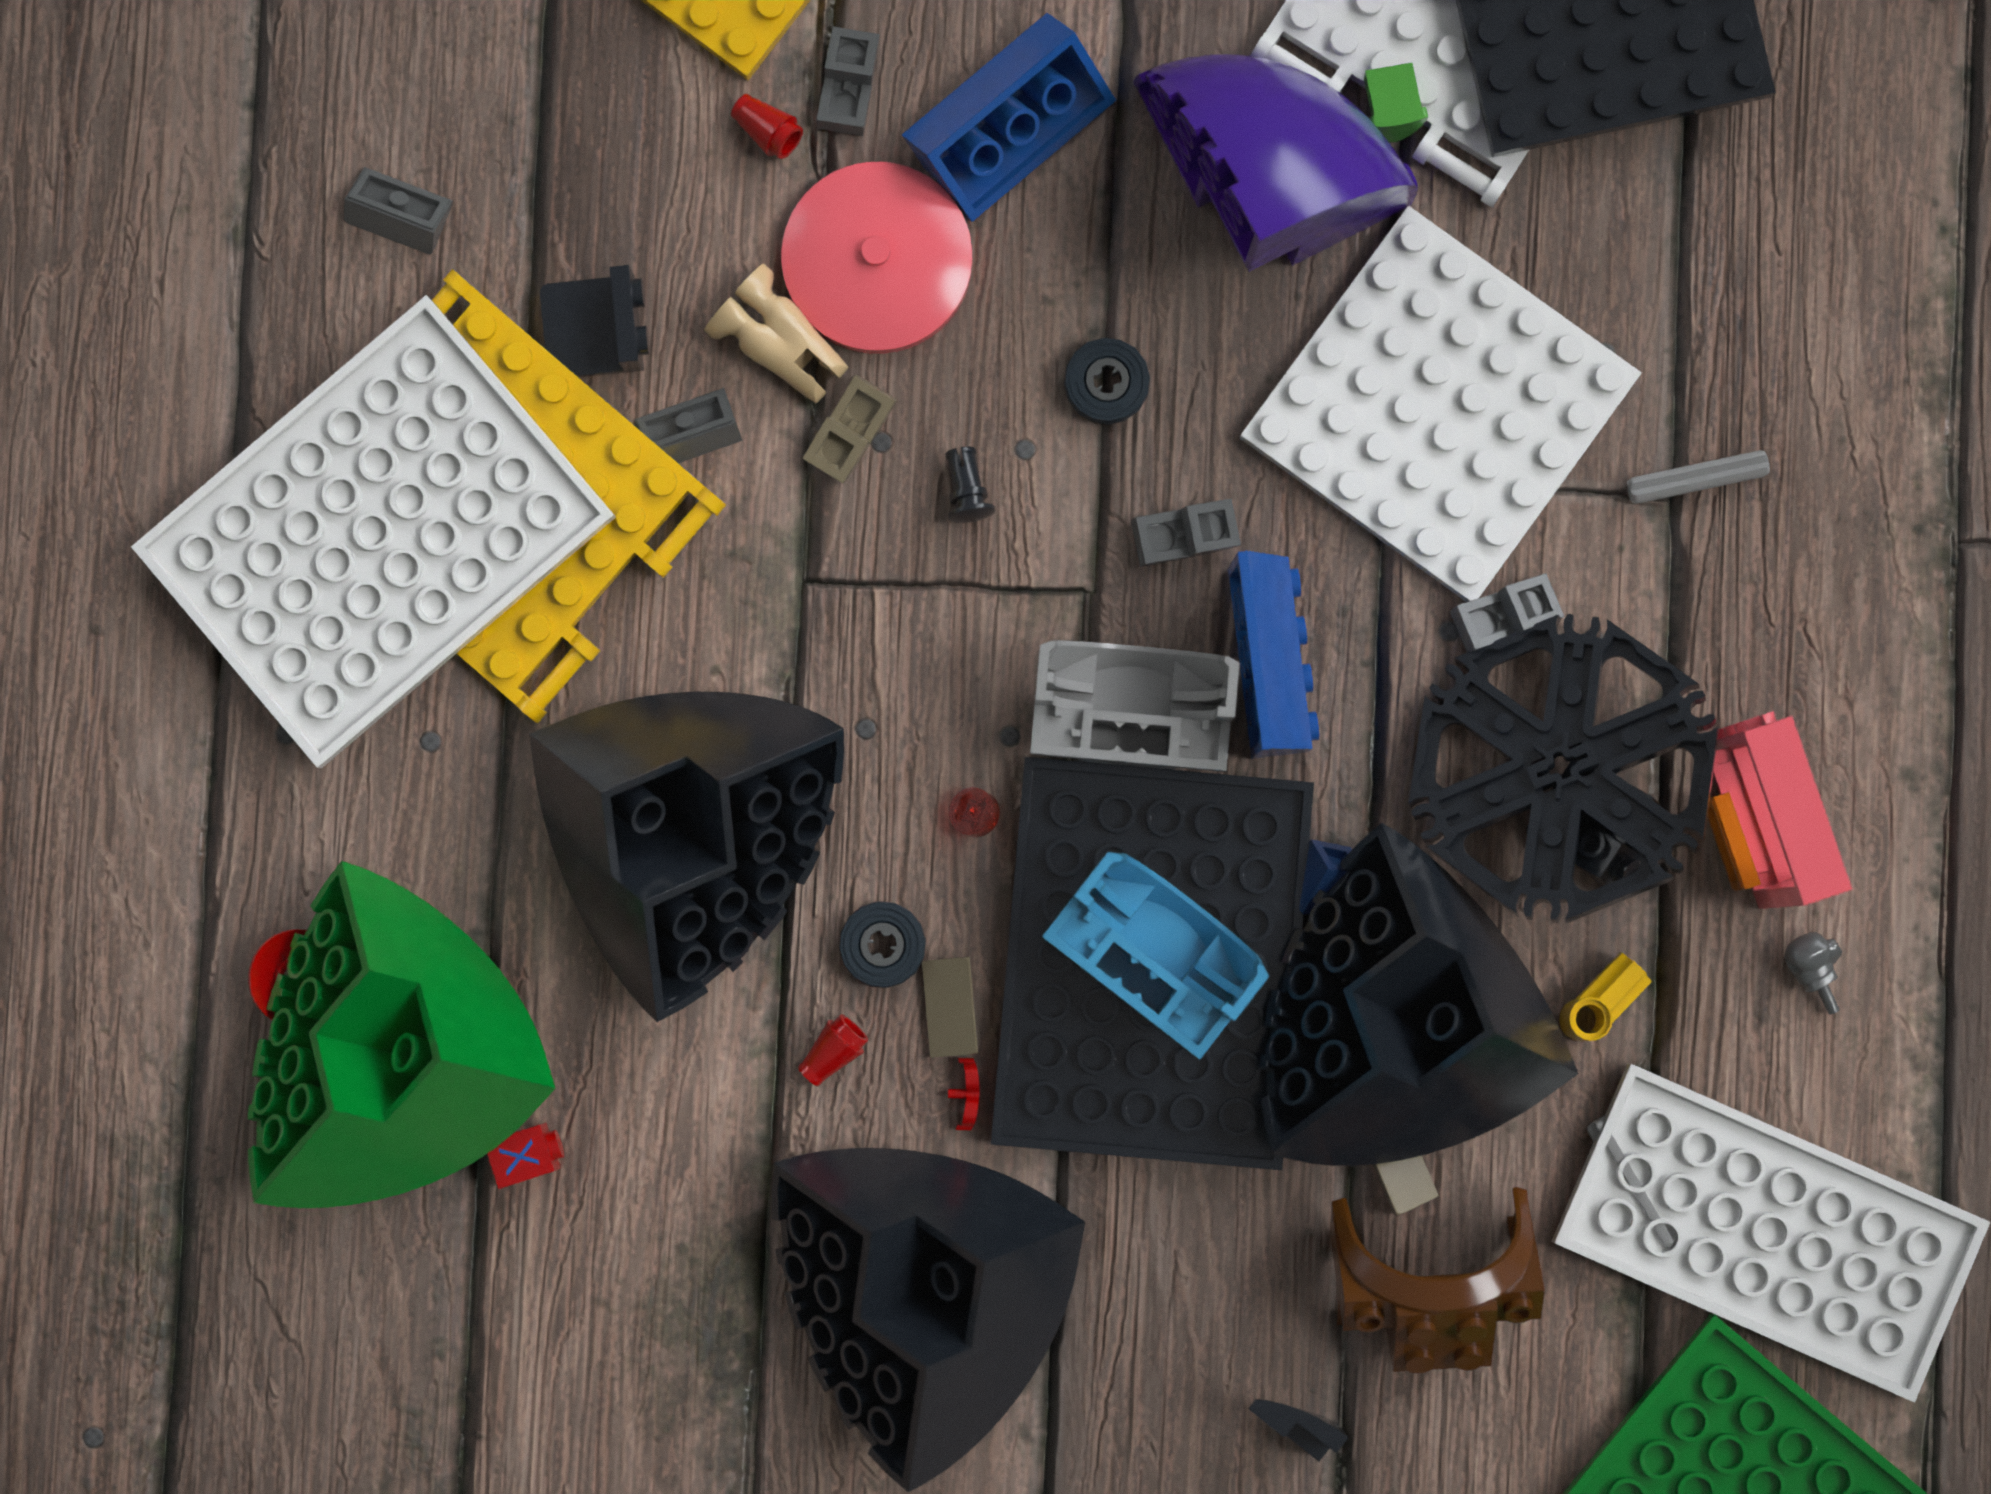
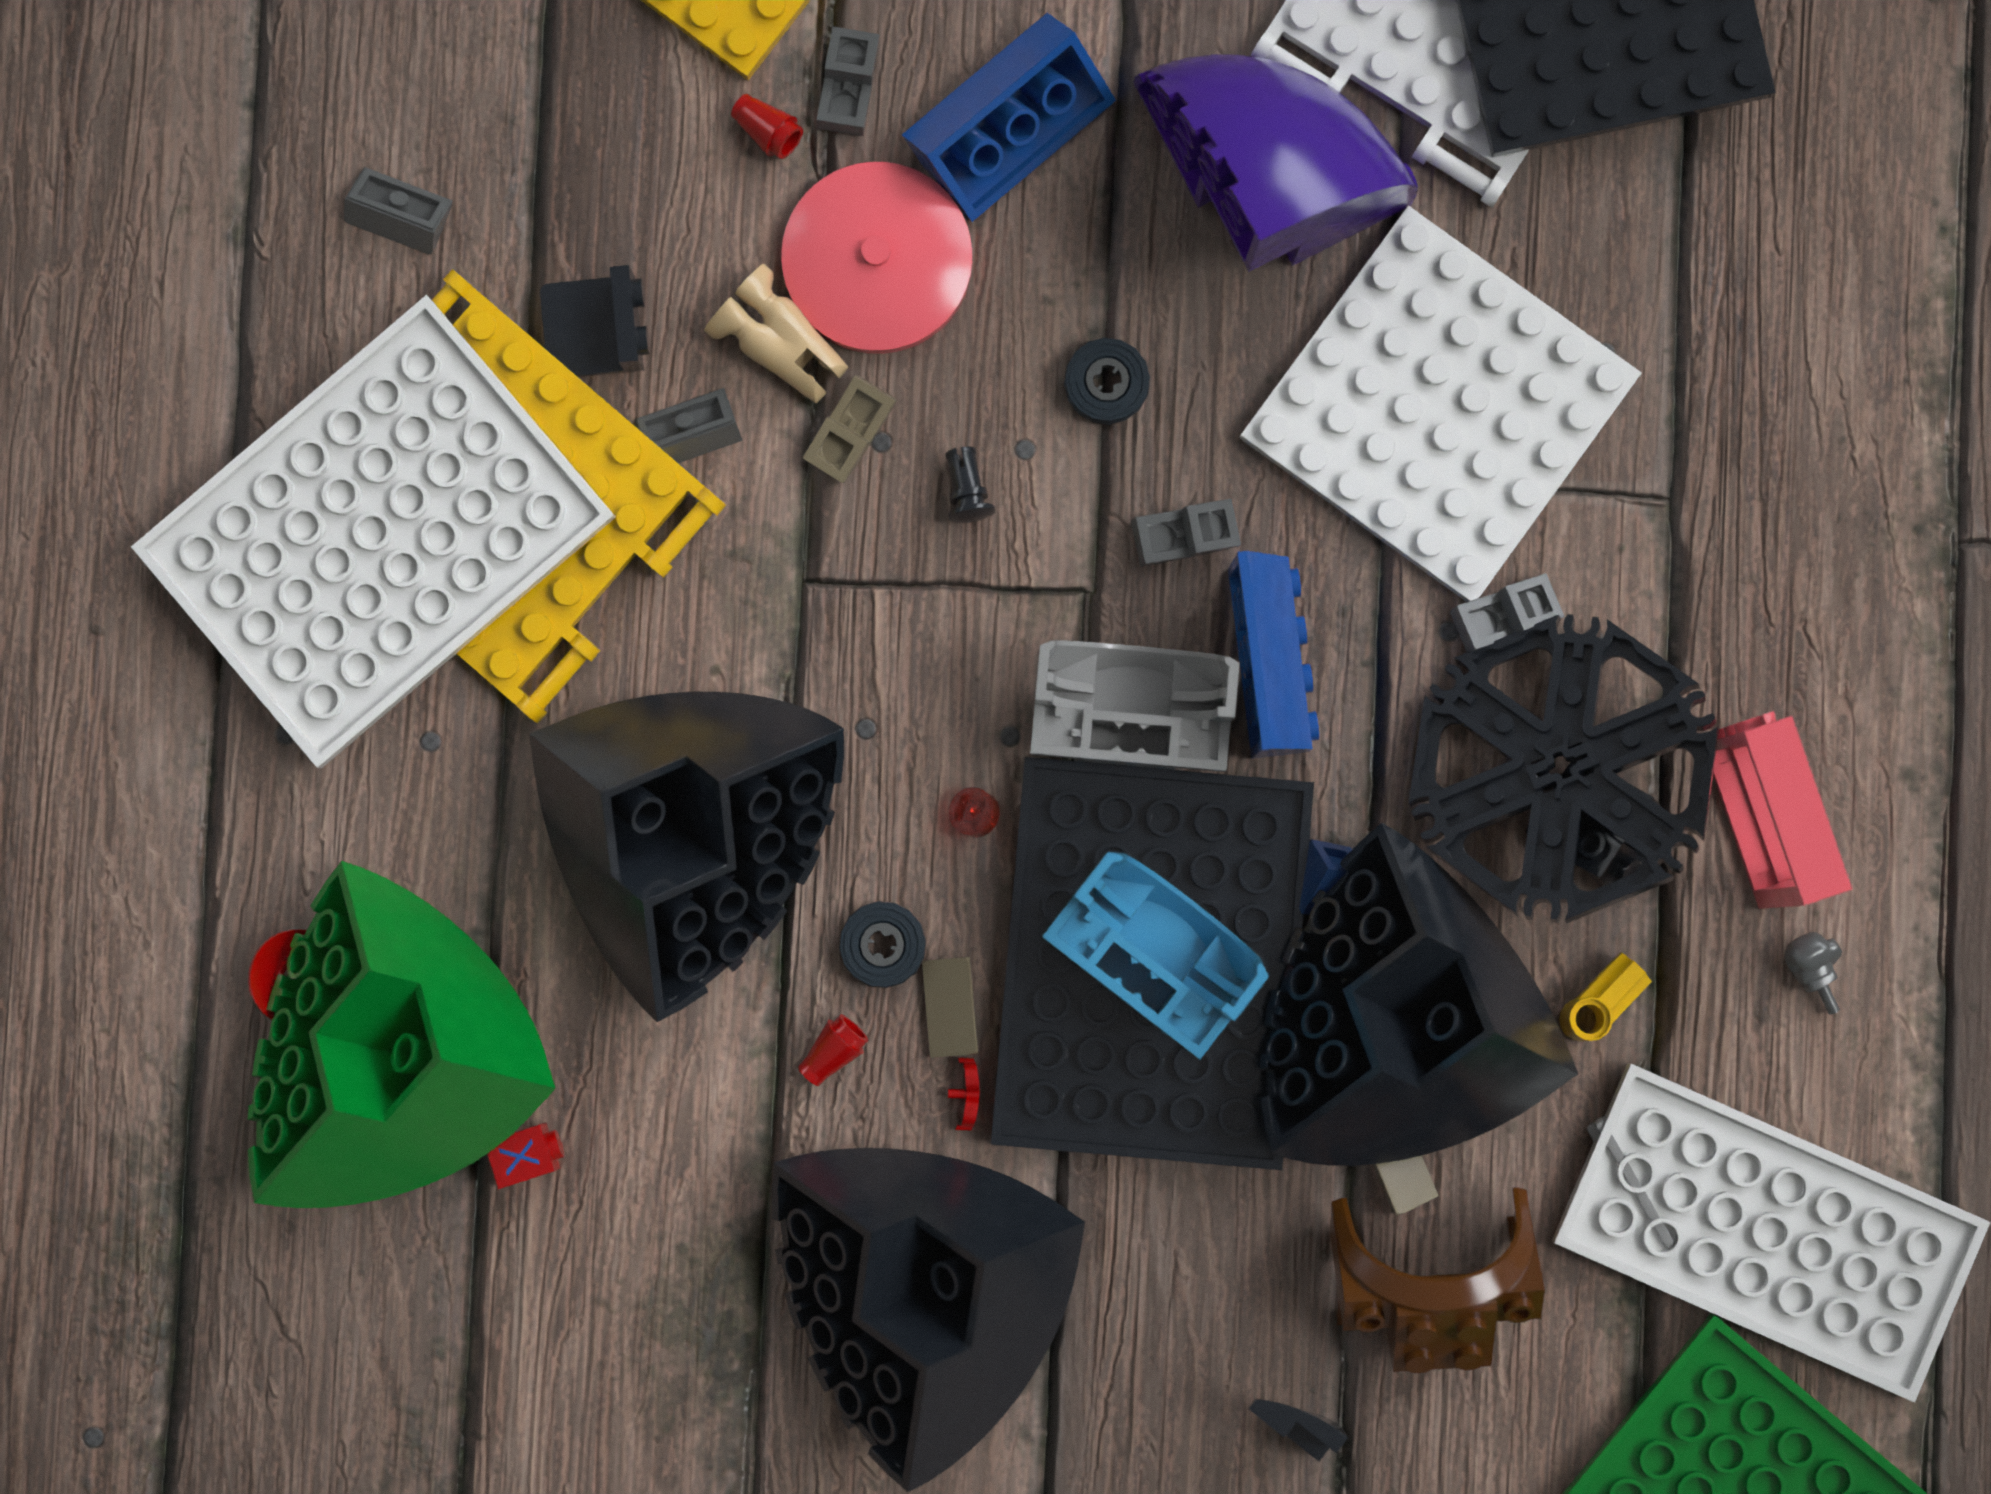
bright green tile [1364,62,1428,142] -> none
light grey axle [1627,450,1770,504] -> none
orange tile [1707,792,1761,891] -> none

